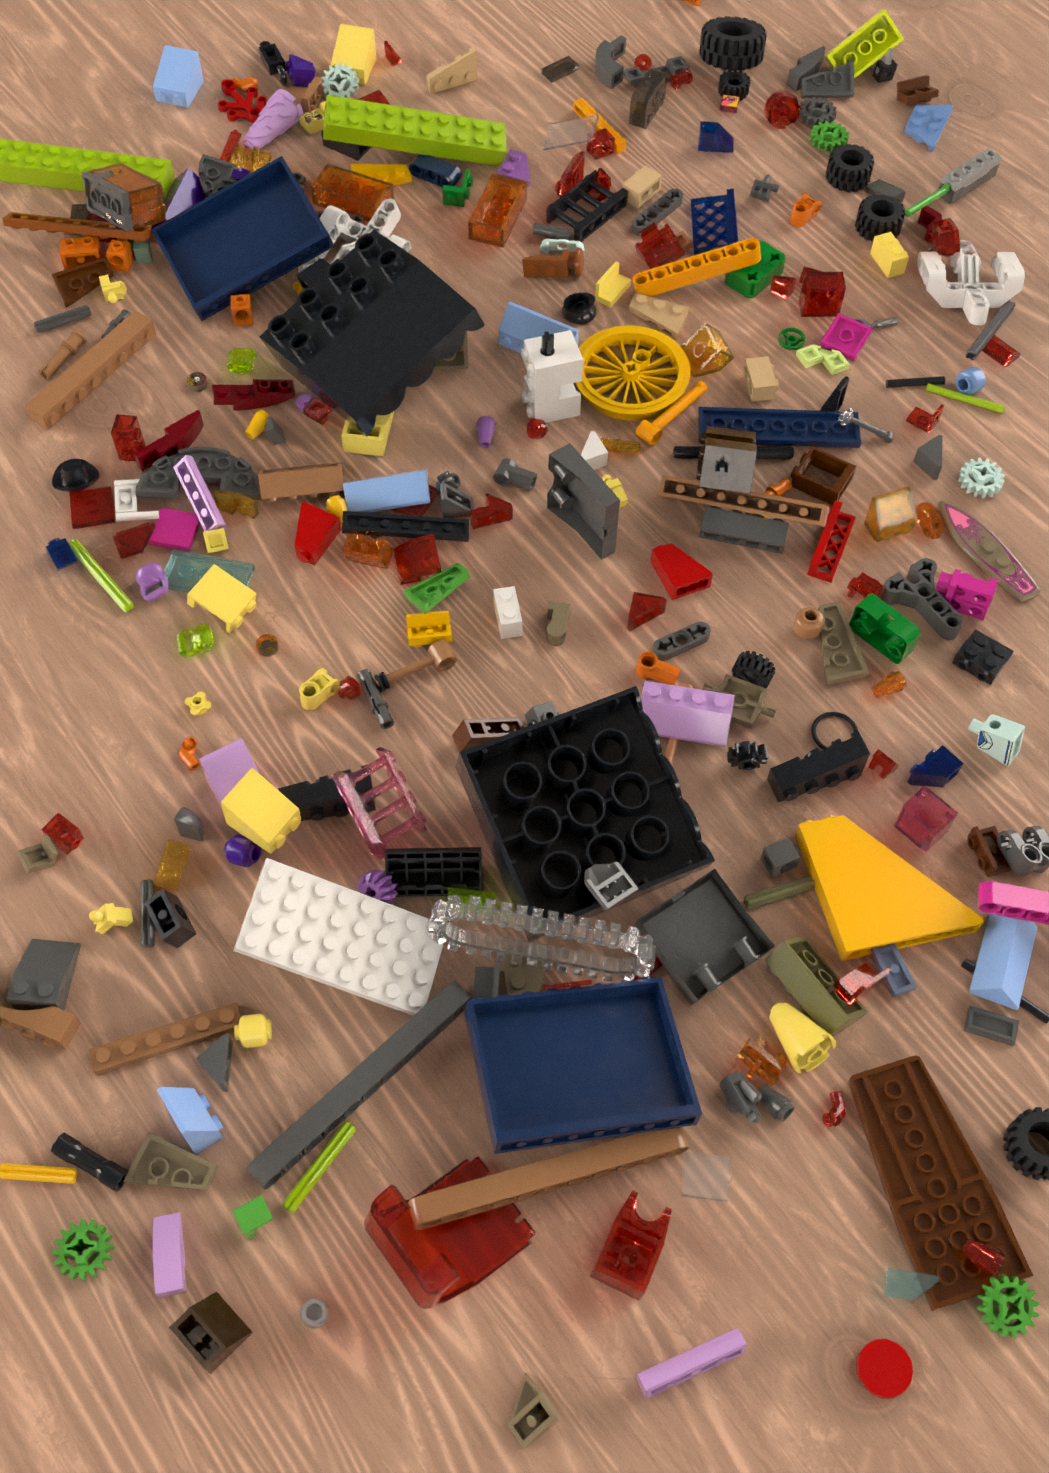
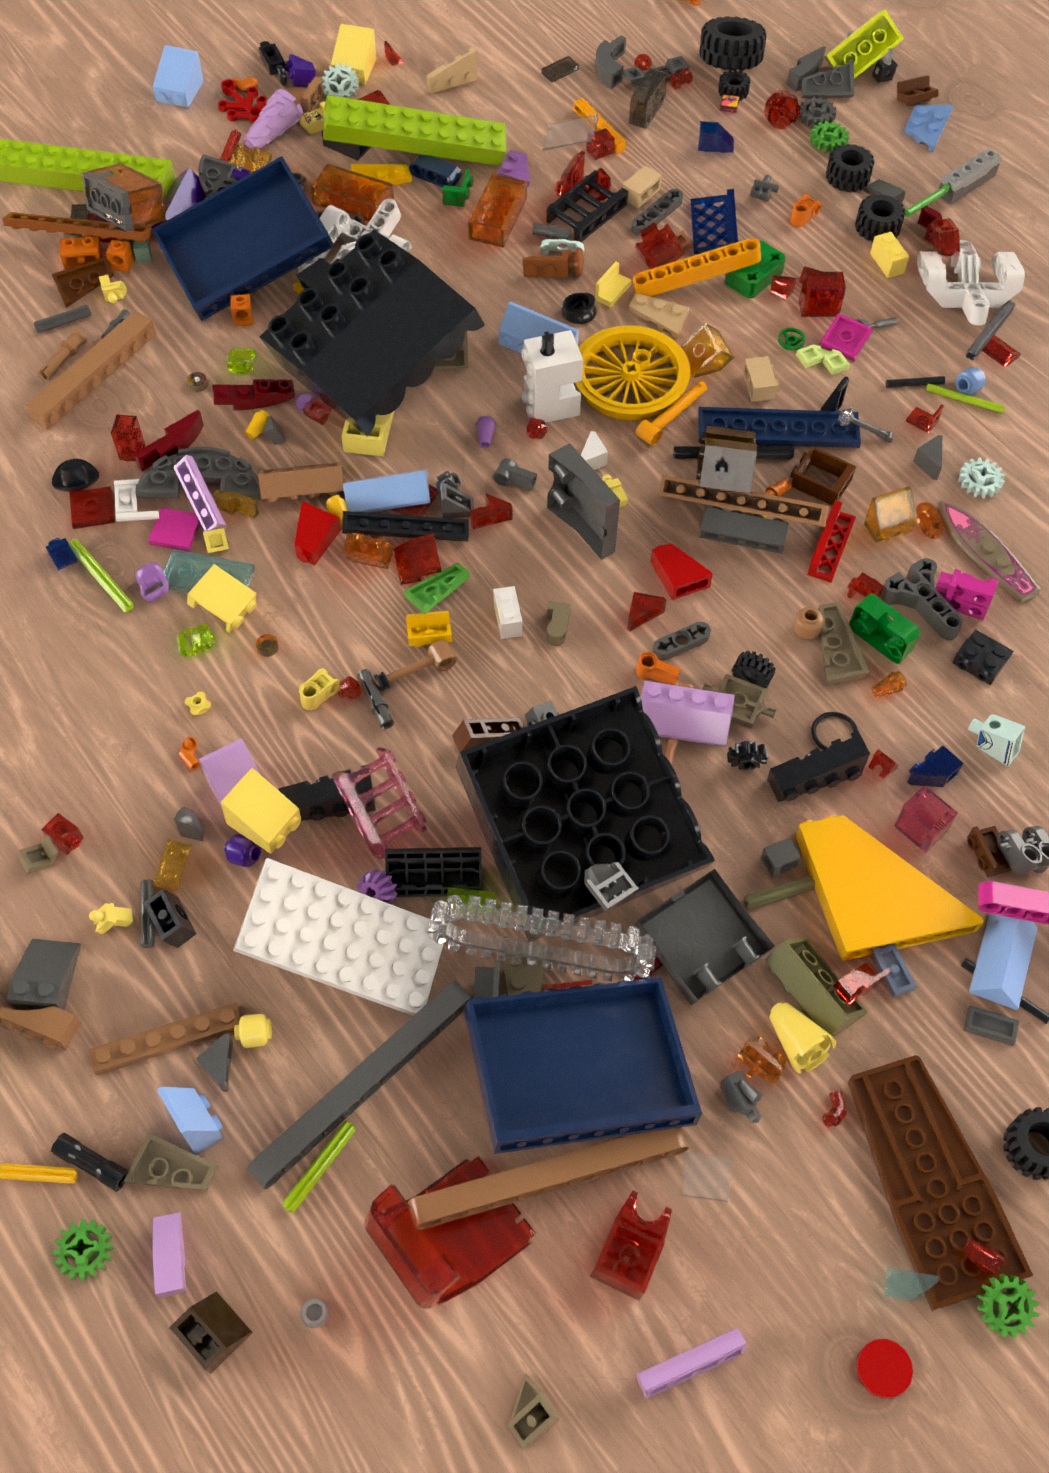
clear red slope [112,521,155,559] -> none
bright green panel [233,1195,273,1240] -> none
clear yellow axle [601,438,640,454] -> none
dark grey cone [758,1084,795,1122] -> none

